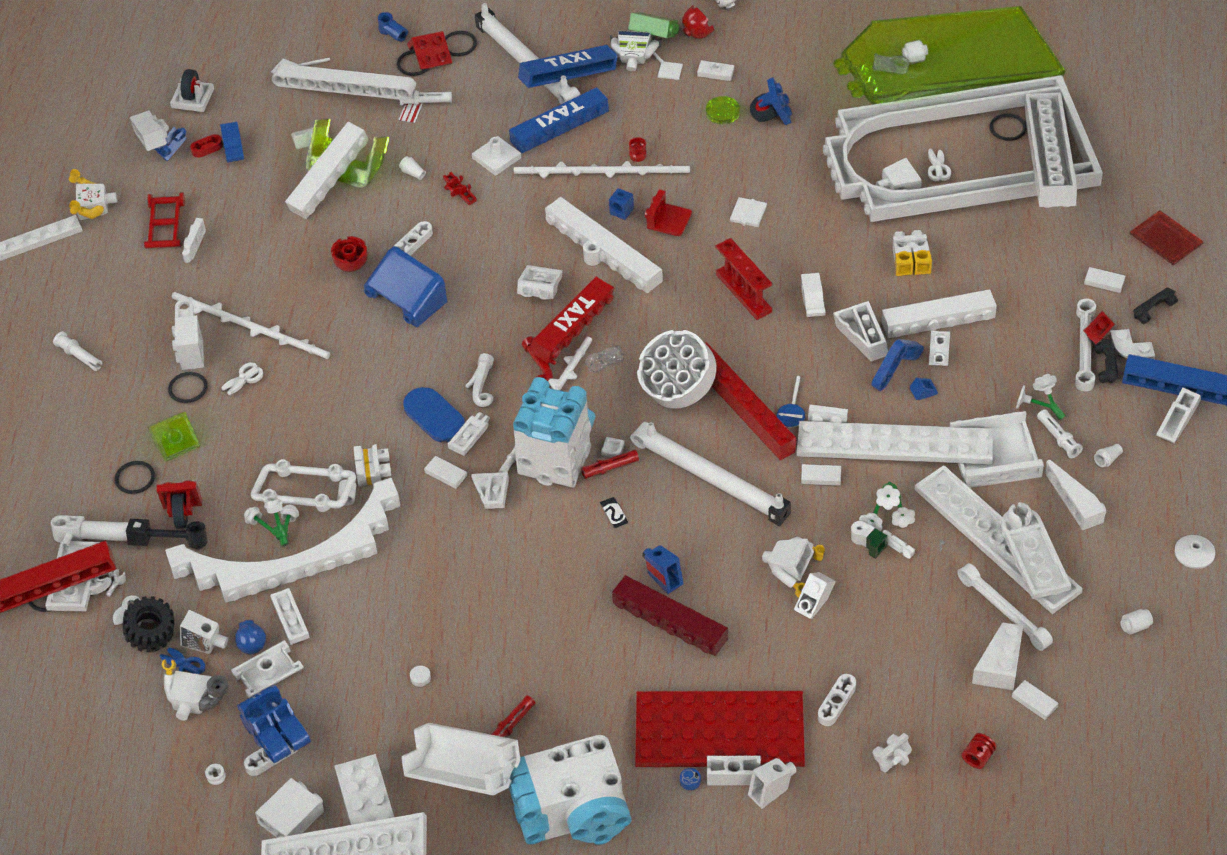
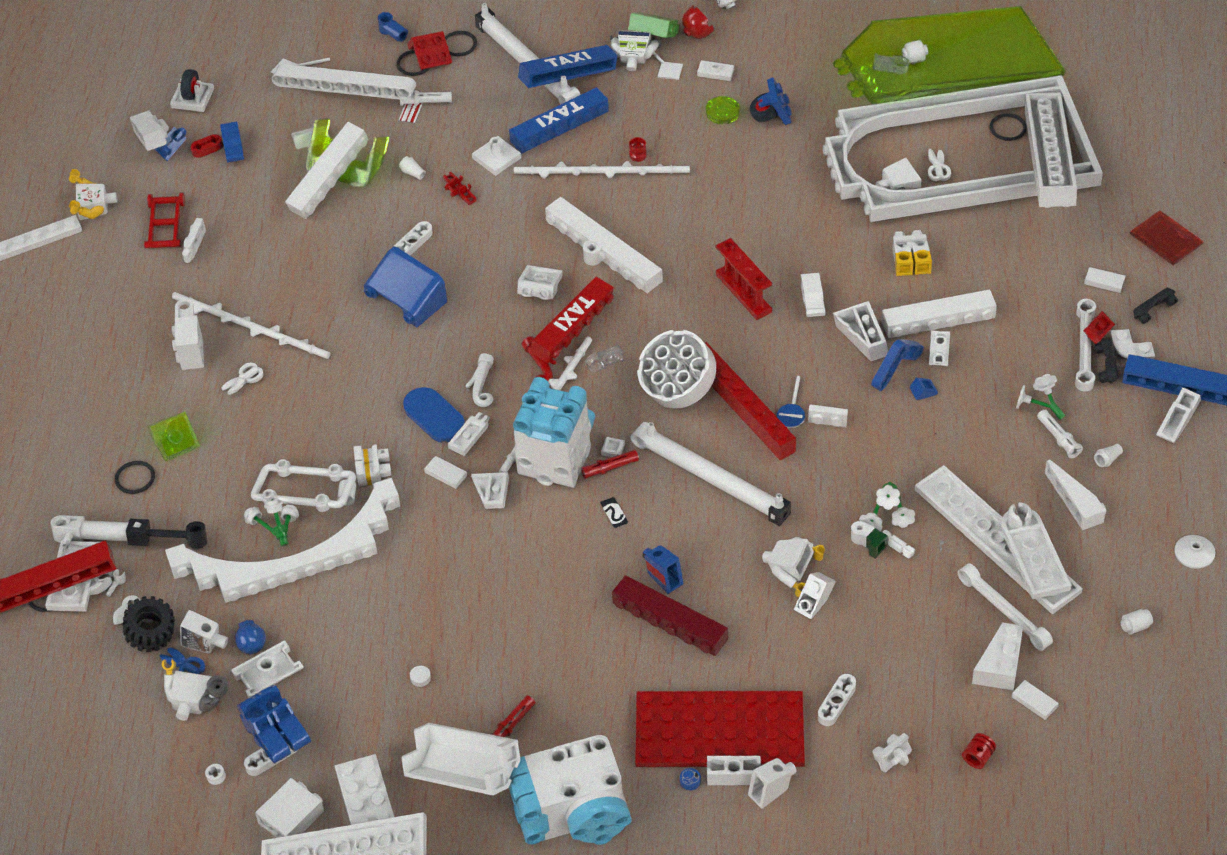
white pin [53,331,102,371] -> none
red plate [157,480,202,529] -> none
black tyre [168,371,208,403] -> none
white plate [270,588,310,645] -> none
red cylinder [331,236,368,272] -> none
blue brick [609,188,634,220] -> none
red bracket [645,189,692,237] -> none
white piece [730,197,767,227] -> none
white plate [797,421,993,464] -> none
white tile [801,464,841,485] -> none
white panel [950,411,1044,488] -> none

